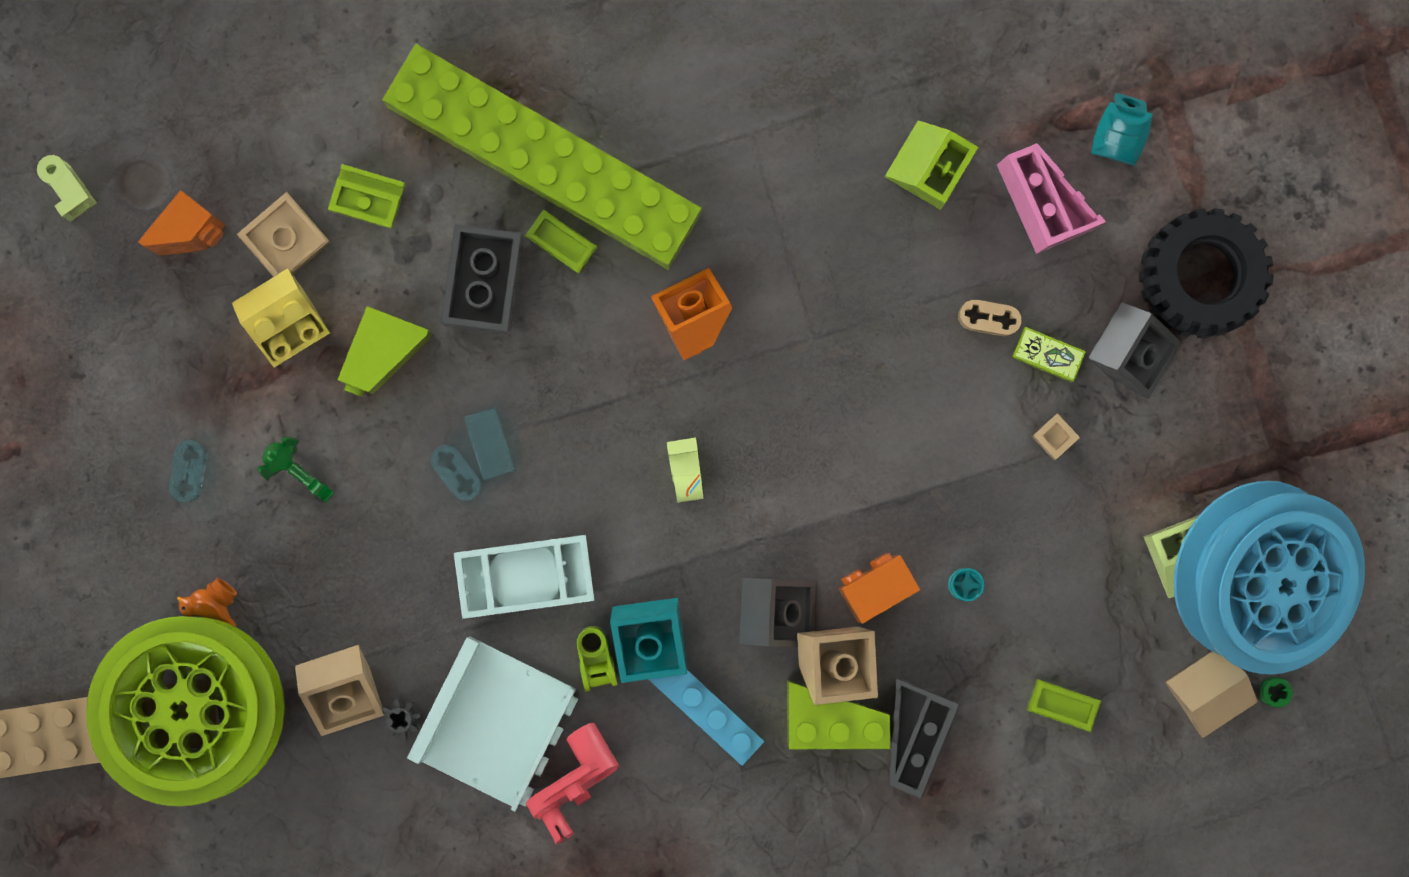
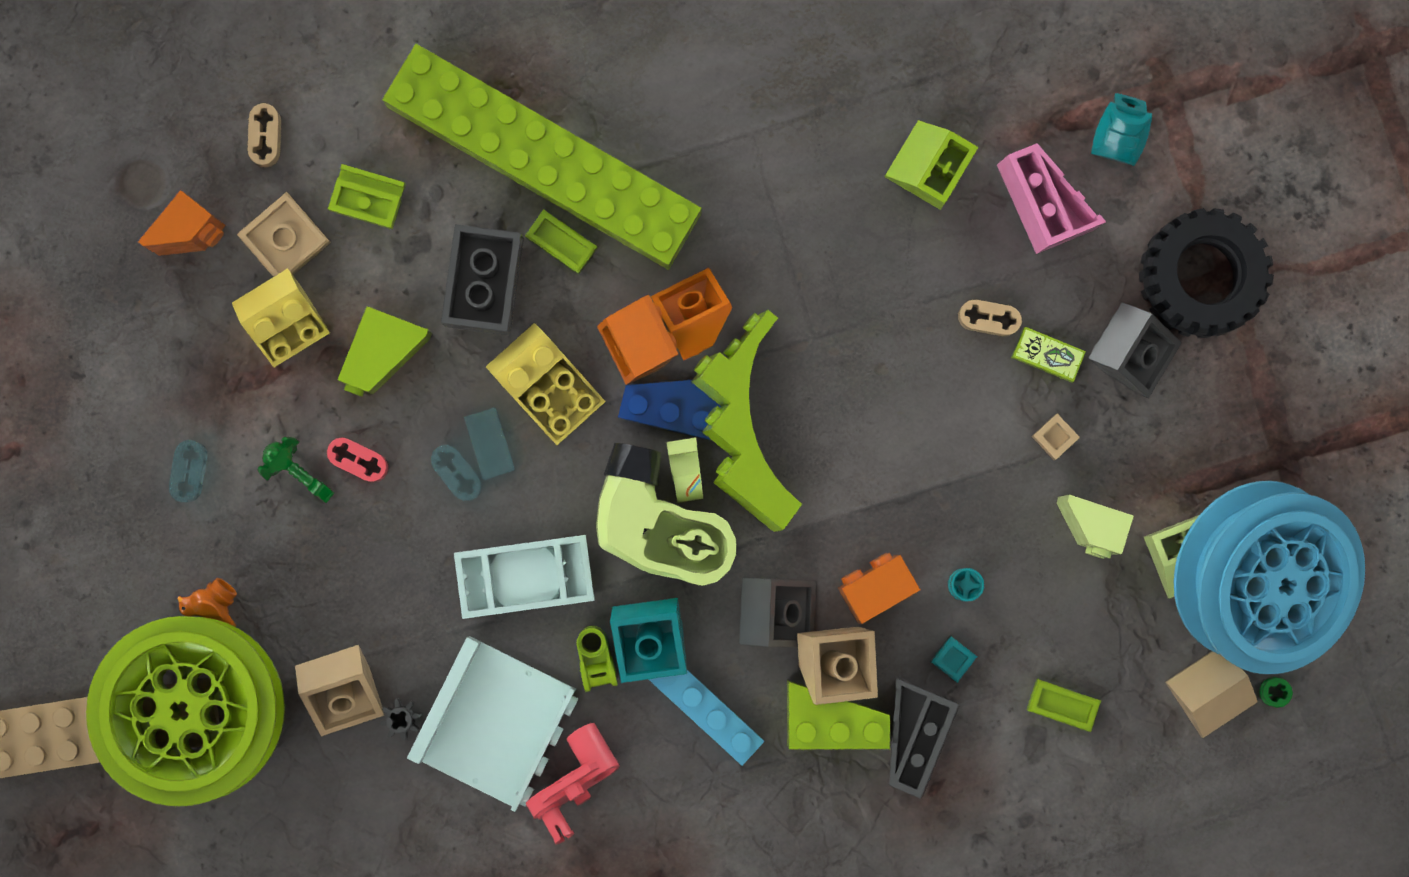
yellowish green leg [37,155,97,222] -> none
none -> tan beam [248,103,281,168]
none -> coral beam [327,438,388,482]
none -> light yellow slope [486,323,606,445]
none -> yellowish green piece [596,443,736,586]
none -> orange slope [597,295,679,385]
none -> blue wing [618,380,721,441]
none -> lime arch [691,310,802,532]
none -> teal tile [930,636,978,683]
none -> yellowish green slope [1057,495,1134,559]

